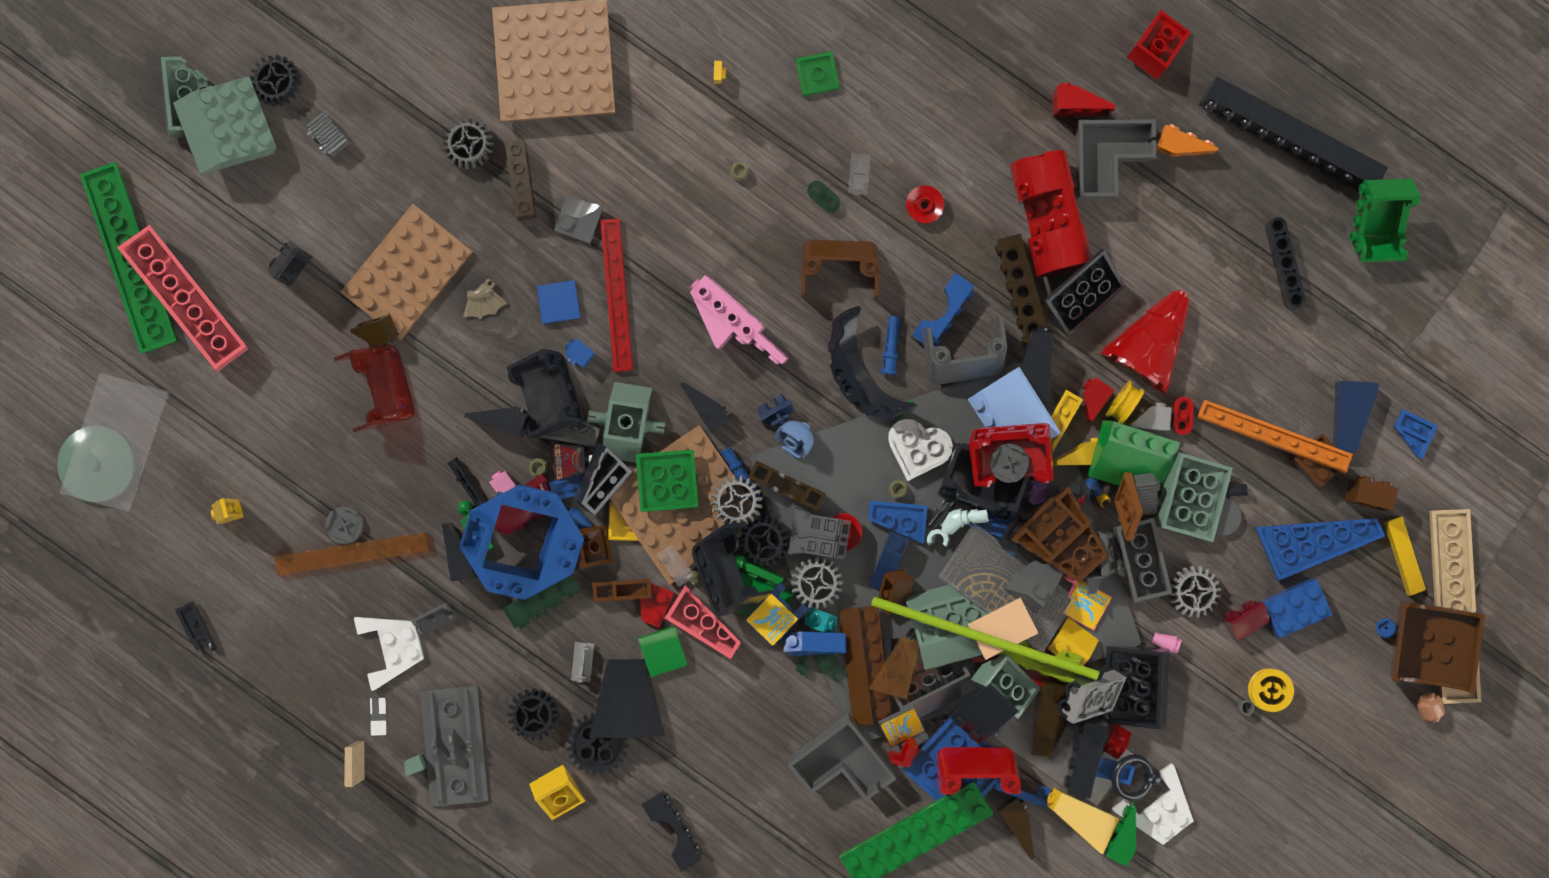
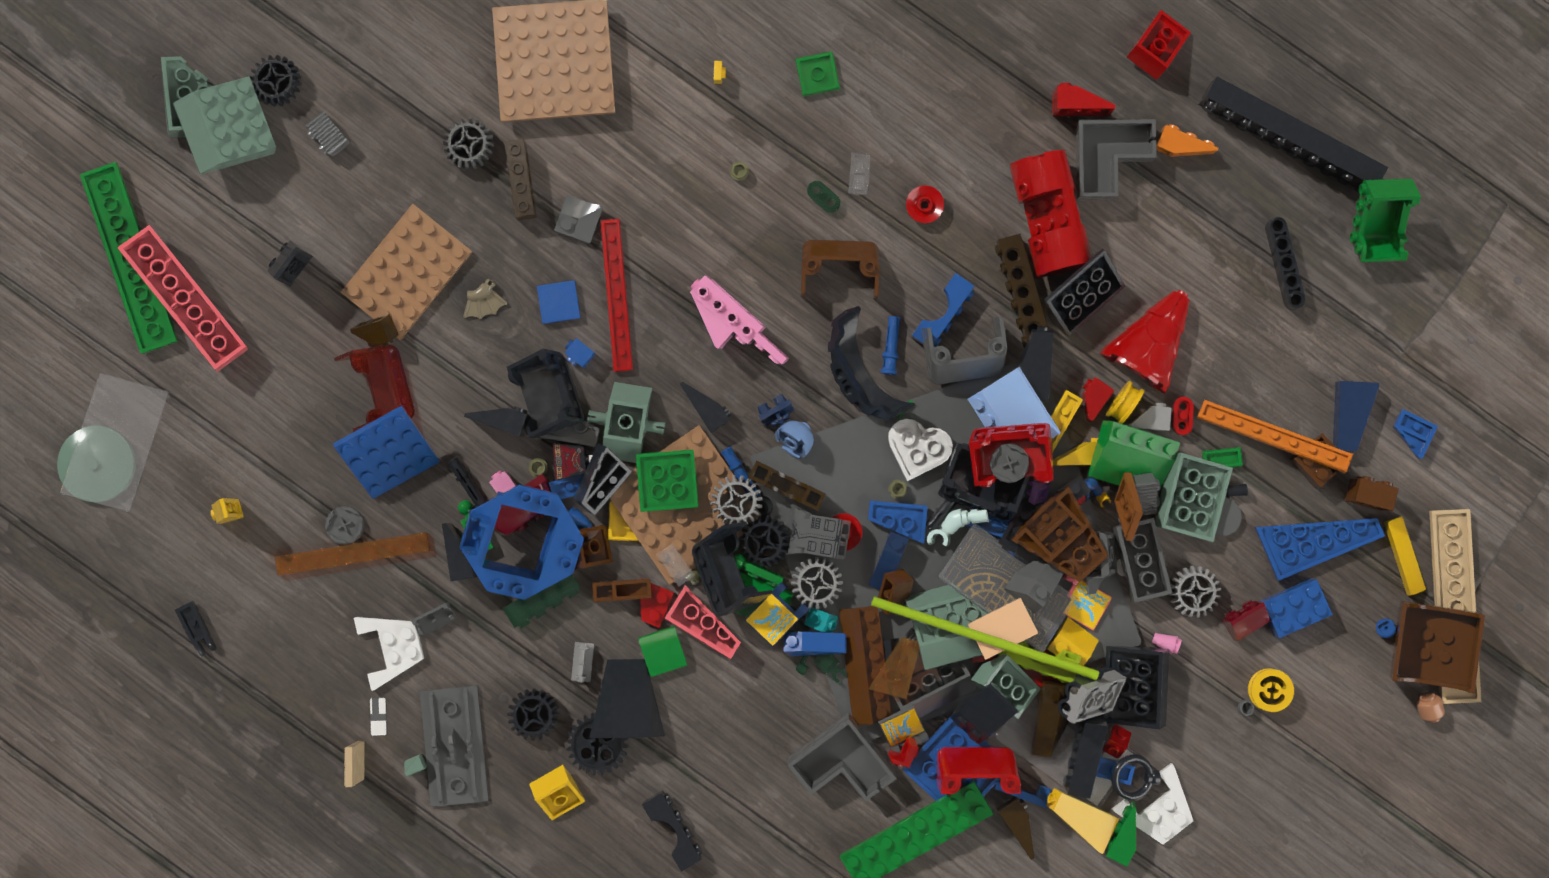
none -> blue plate [333,406,440,499]
none -> green tile [1201,447,1243,467]

